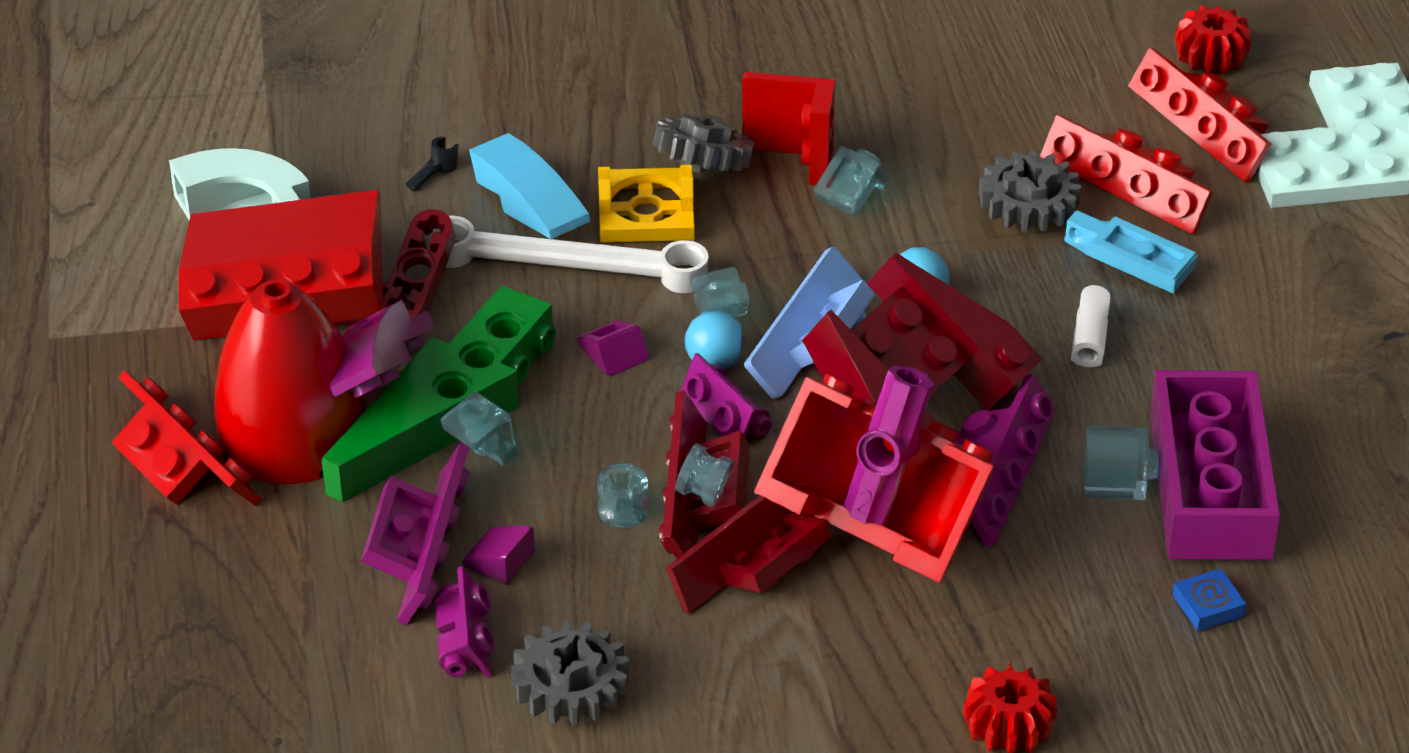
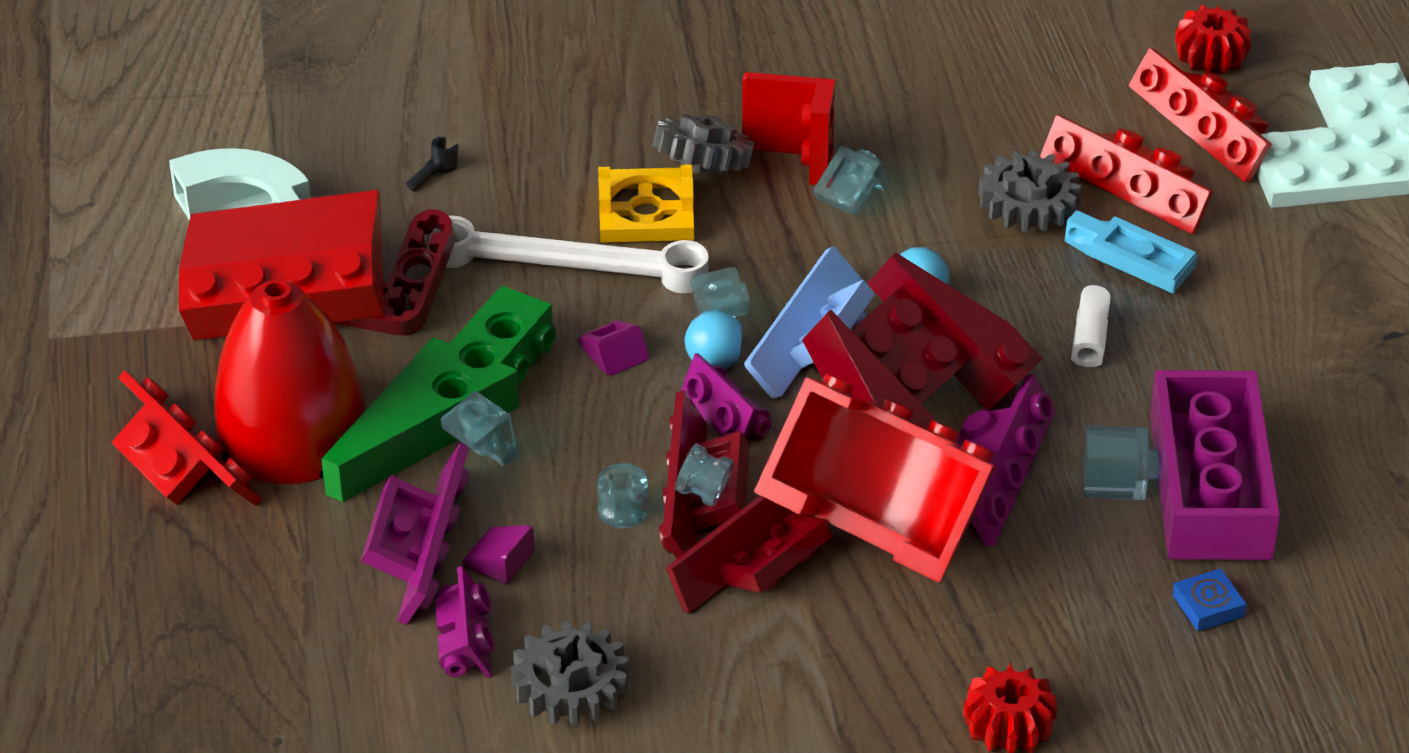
magenta slope [330,300,436,398] -> none
medium azure slope [469,133,591,239] -> none
magenta piece [843,365,935,525] -> none

